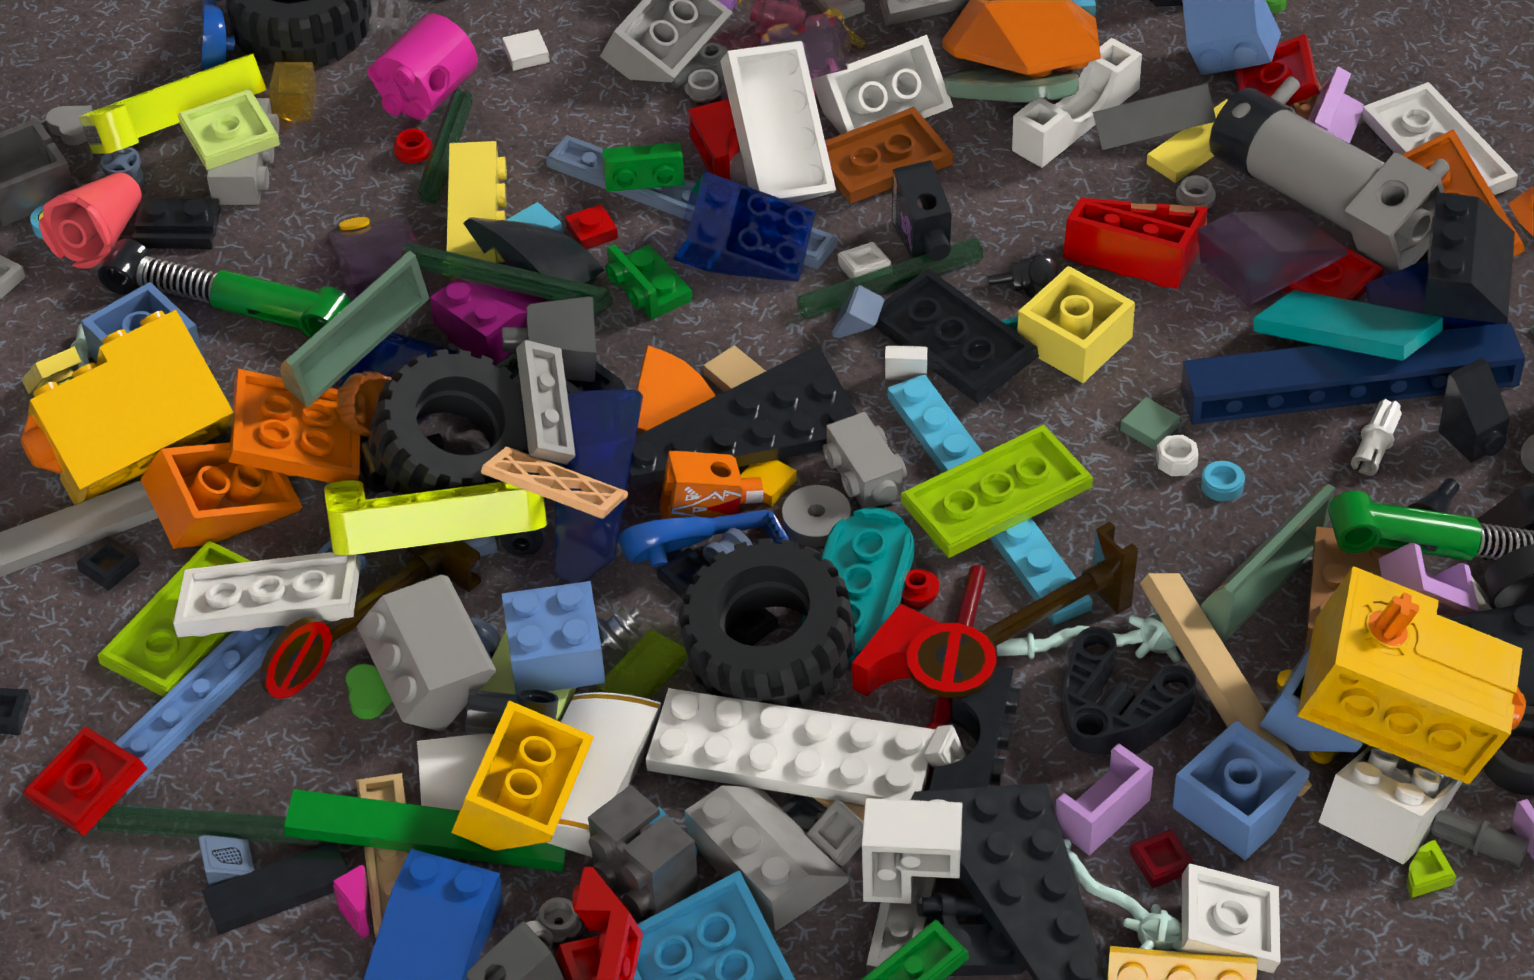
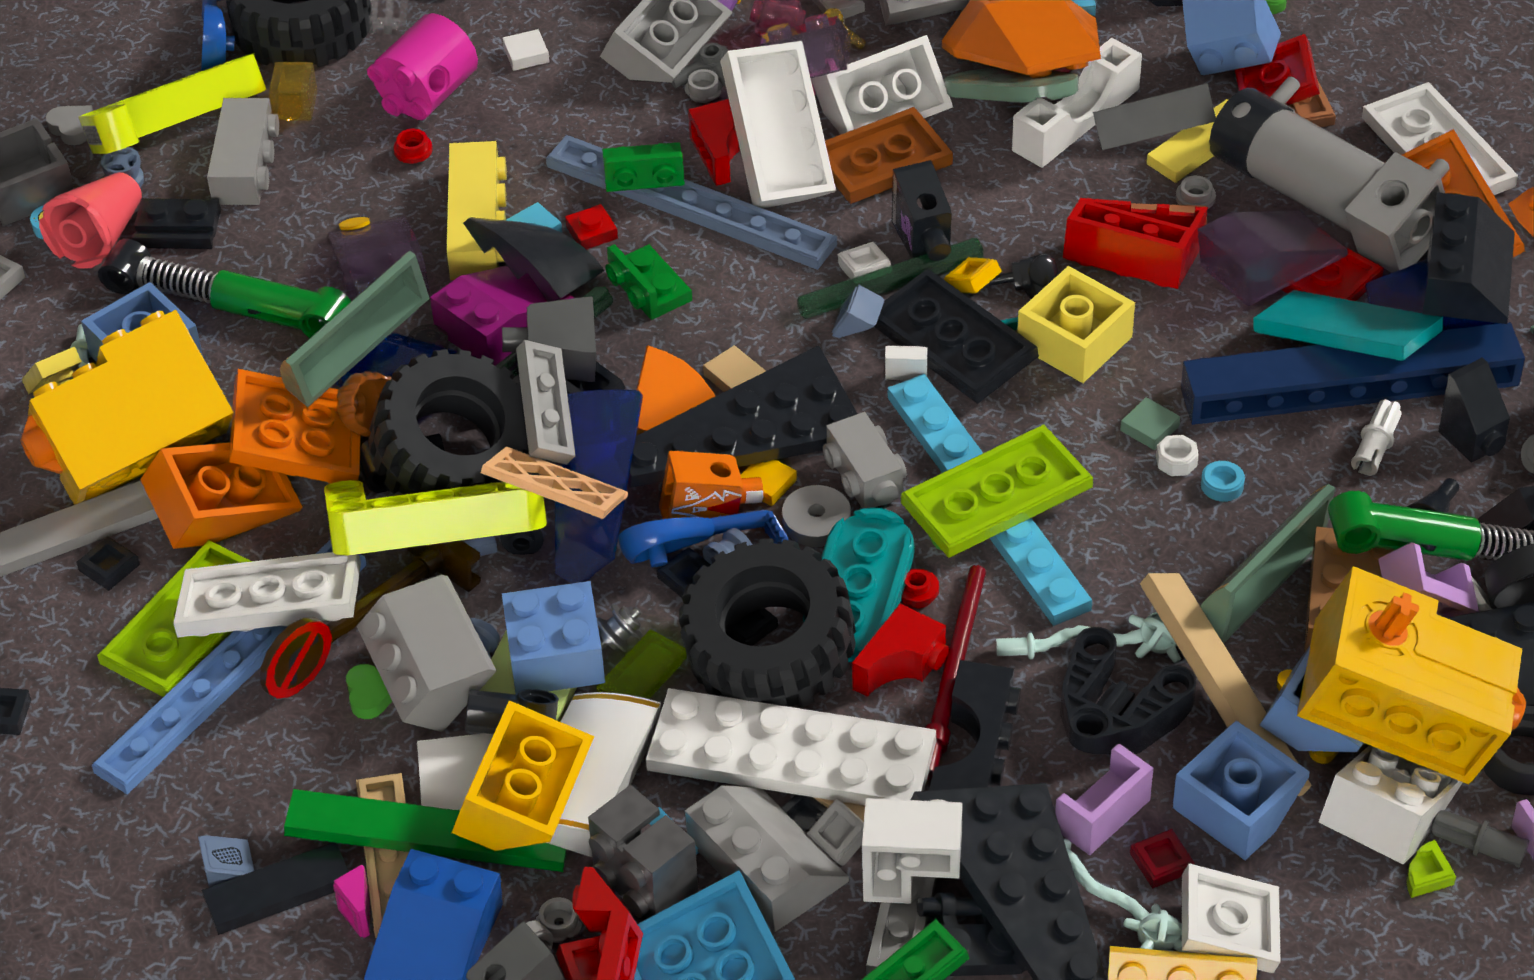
red tile [22,726,148,836] -> none
clear green axle [97,805,323,846] -> none
yellowish green tile [178,89,280,170] -> none
clear green axle [401,243,599,308] -> none
clear green axle [417,89,473,204] -> none
clear blue slope [673,171,816,282] -> none
dark brown piece [906,521,1138,698] -> none
white tile [924,725,966,769] -> none
lavender panel [1308,67,1364,143] -> none
none -> yellow tile [944,257,1002,294]

